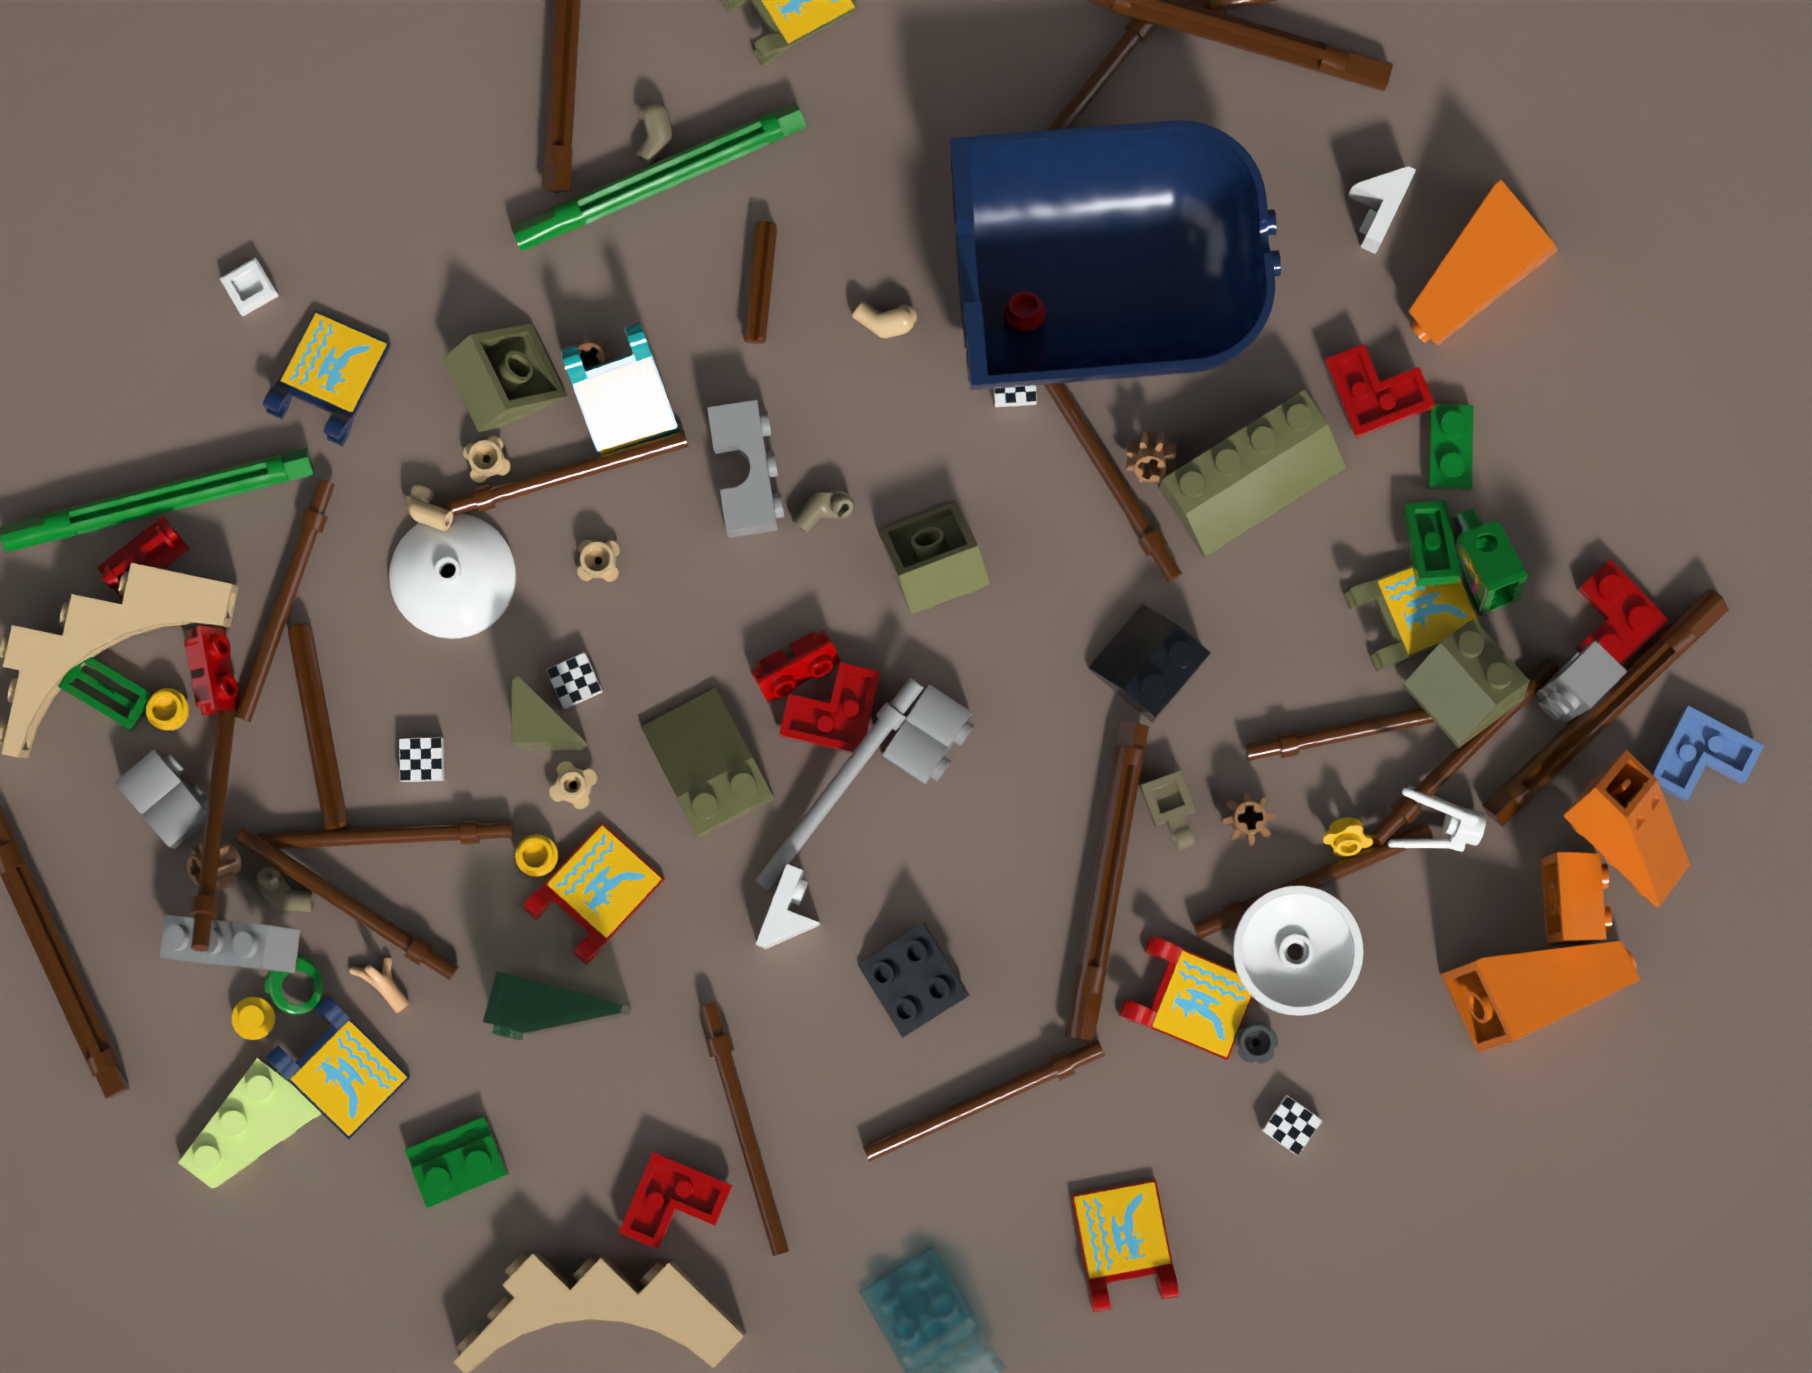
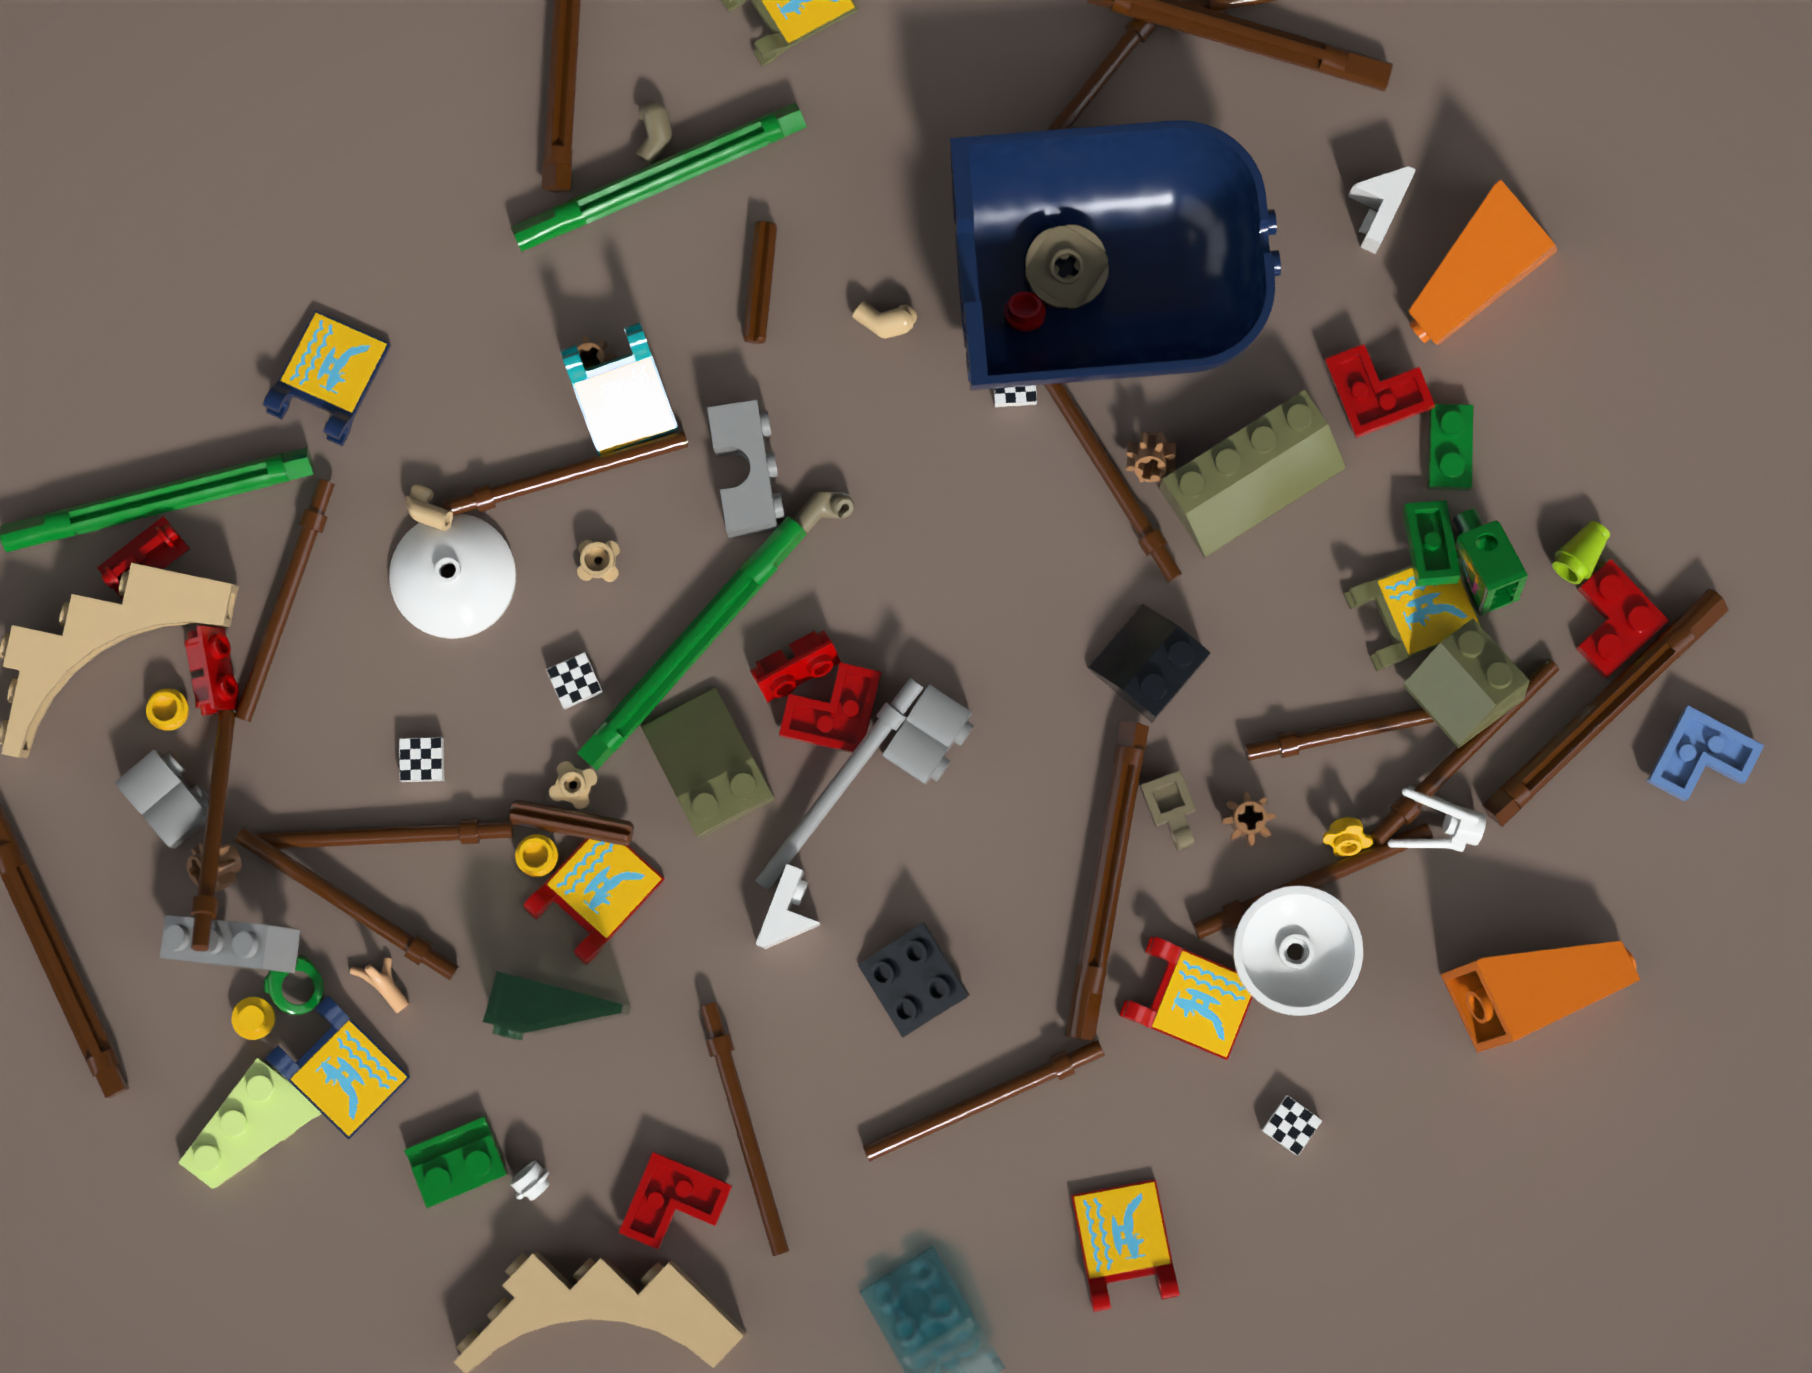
green tile [58,657,153,731] -> none
white tile [220,257,279,316] -> none
dark tan arm [256,866,314,912] -> none
reddish brown axle [288,623,348,830] -> none
olive slope [443,323,567,432] -> none
tan plate [463,436,511,483] -> none
olive slope [511,675,588,751] -> none
olive slope [878,501,991,615] -> none
dark grey plate [1235,1021,1278,1064] -> none
light grey arch [1536,641,1627,723] -> none
orange slope [1541,852,1612,944] -> none
orange slope [1563,749,1690,908] -> none
none -> reddish brown axle [509,800,634,846]
none -> white plate [510,1161,550,1201]
none -> green piece [577,516,807,771]
none -> dark tan plate [1025,225,1109,310]
none -> lime cone [1552,521,1610,584]

